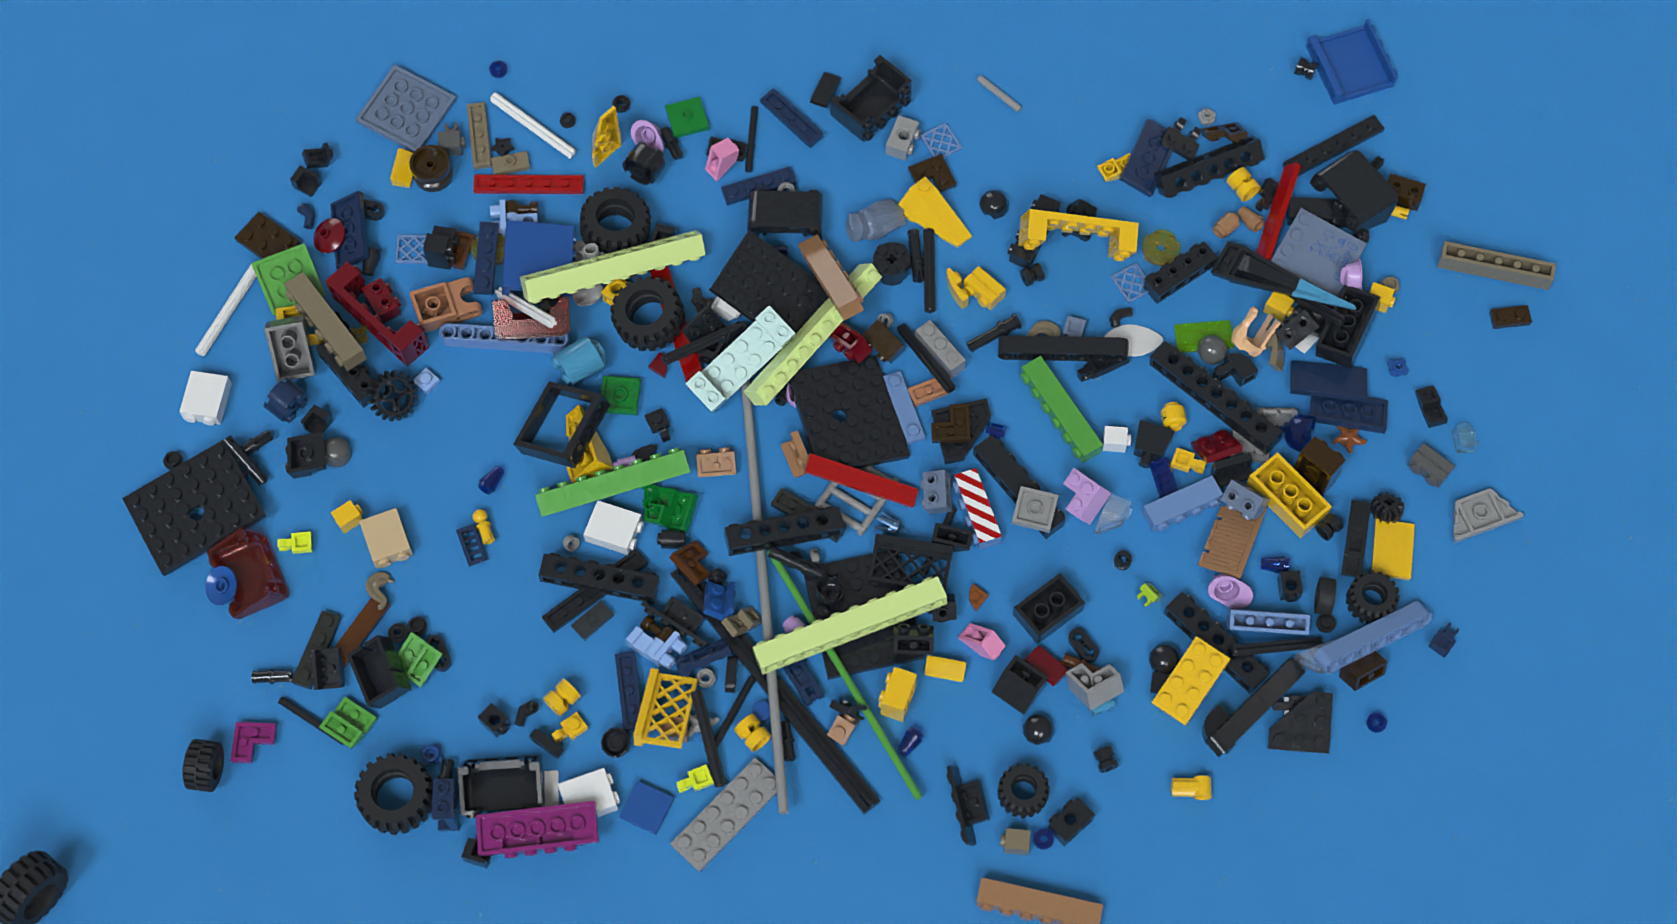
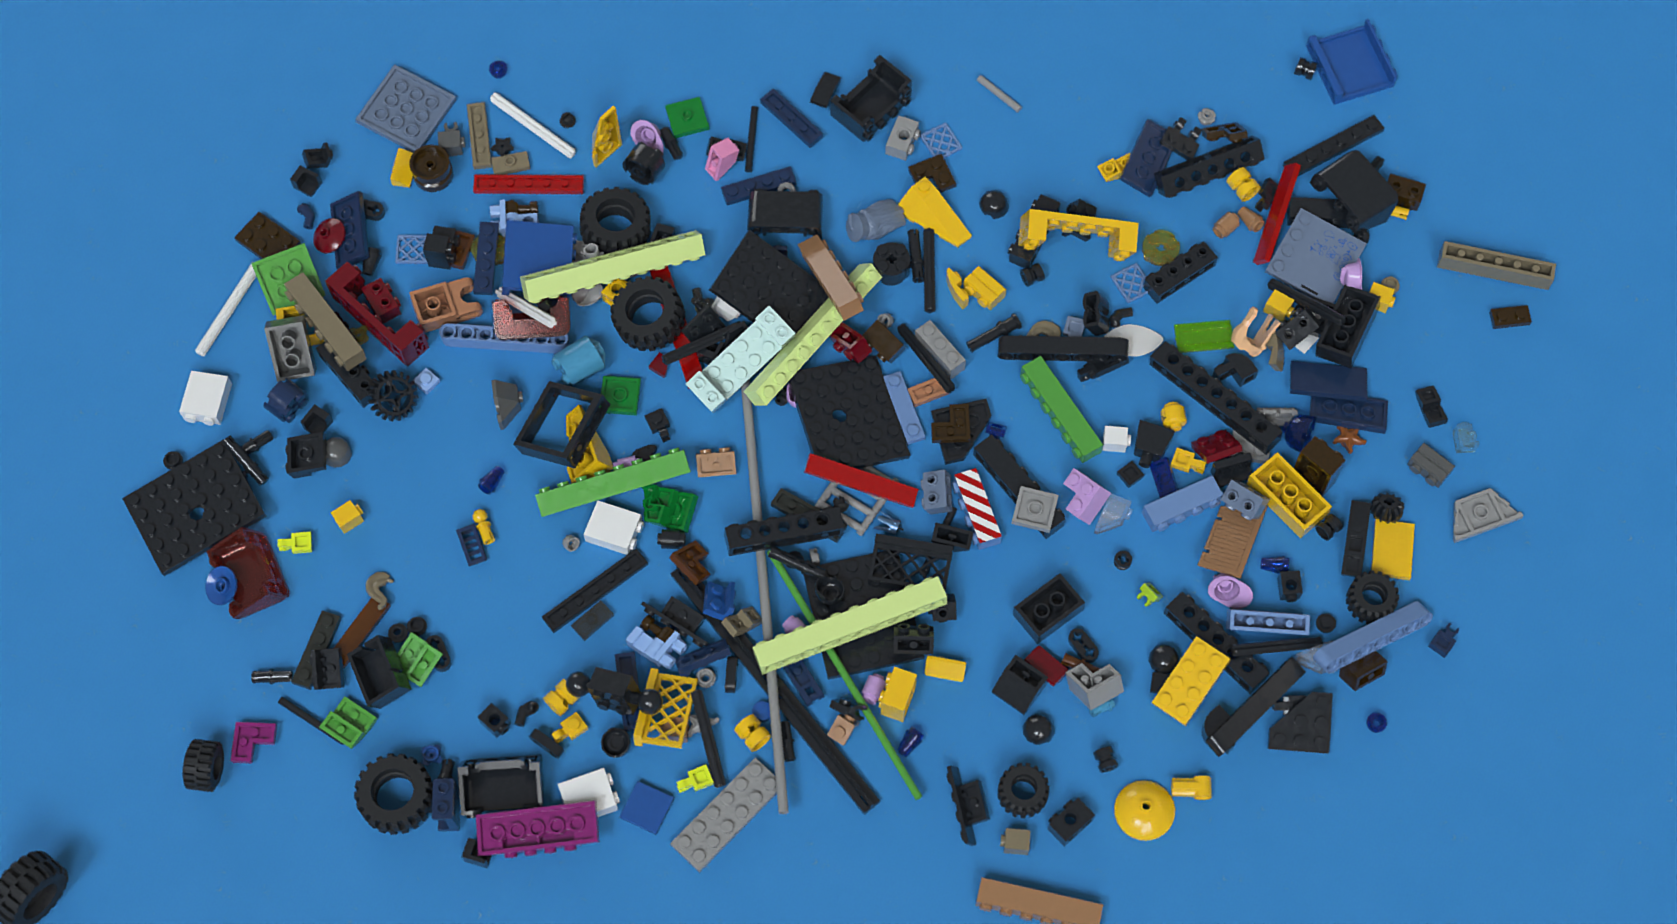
tan brick [359,508,413,568] -> none
black brick [539,553,660,604] -> none
white sticker [544,770,559,807] -> none
black plate [612,95,631,113] -> none
black plate [708,568,727,585] -> none
black bar [715,676,756,749] -> none
medium nougat bracket [781,430,808,478] -> none
bright pink slope [958,623,1006,660] -> none
dark orange tile [969,584,989,612] -> none
clear blue plate [1033,829,1054,850] -> none
dark grey hair [1197,334,1227,365] -> none
black plate [1211,241,1357,310] -> none
black tyre [1314,577,1336,616] -> none
blue plate [1387,358,1408,377] -> none
none -> dark grey slope [491,380,524,430]
none -> black brick [566,667,663,715]
none -> black piece [833,496,849,513]
none -> lavender brick [861,674,886,705]
none -> black brick [1083,291,1110,336]
none -> yellow dish [1114,781,1175,841]
none -> black tile [1117,461,1144,488]

